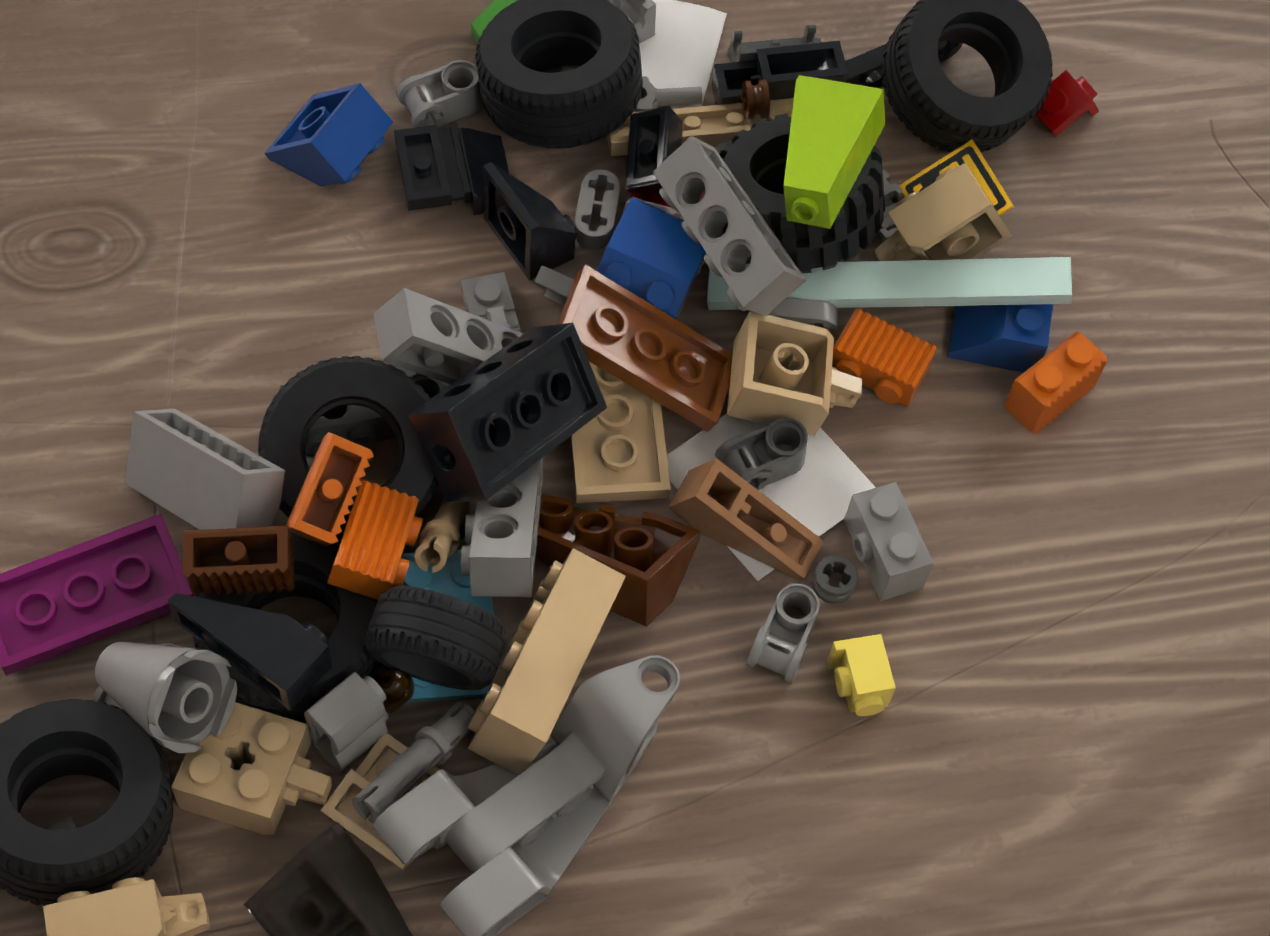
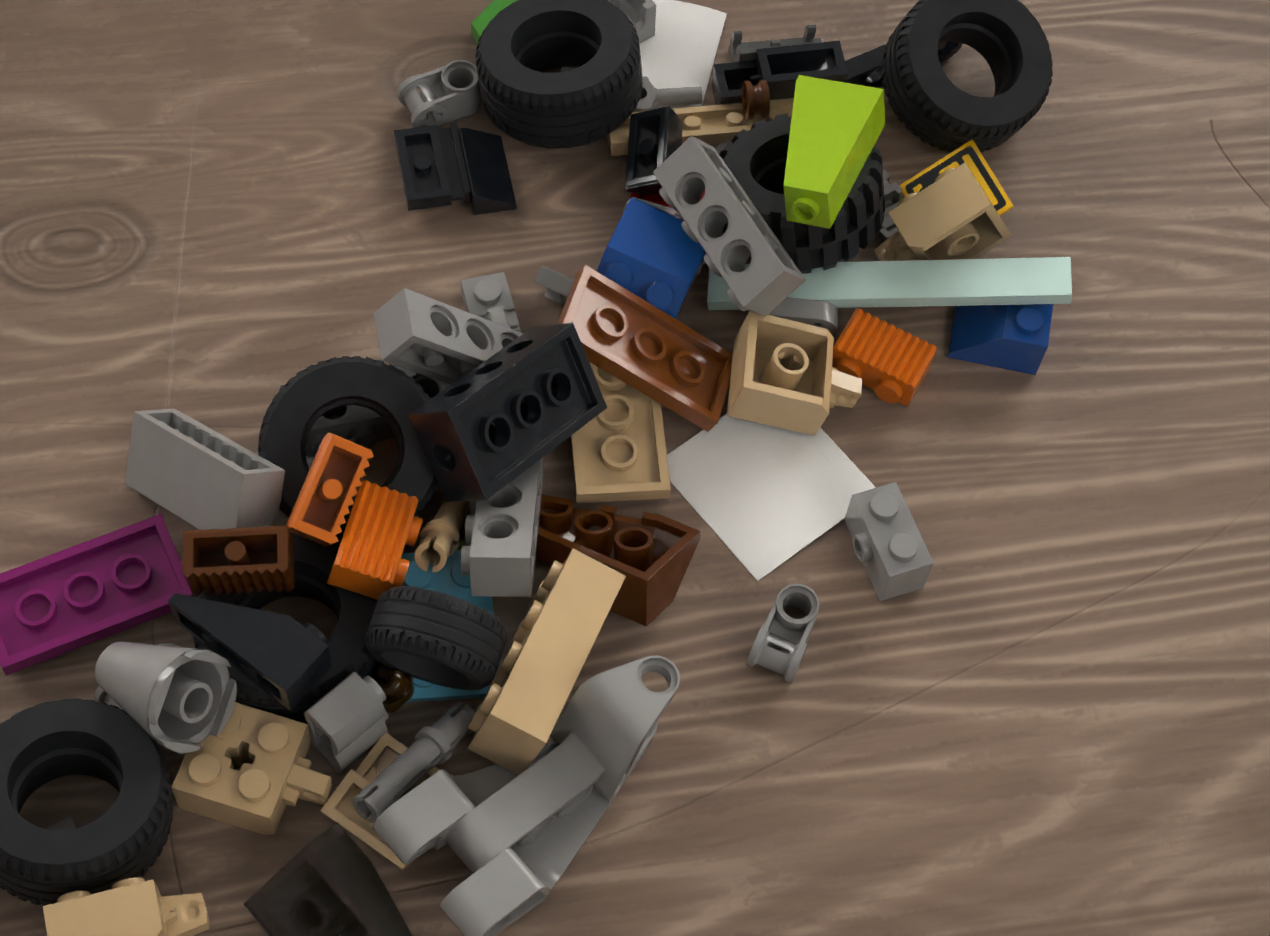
blue slope [264,83,393,186] -> none
black slope [483,162,578,281] -> none
light grey beam [575,169,620,249] -> none
medium nougat slope [668,458,824,581] -> none
dark grey piece [715,418,808,490] -> none
dark grey bush [812,555,858,604] -> none
light yellow brick [827,634,896,716] -> none
orange brick [1004,332,1107,434] -> none
red bracket [1036,70,1099,137] -> none

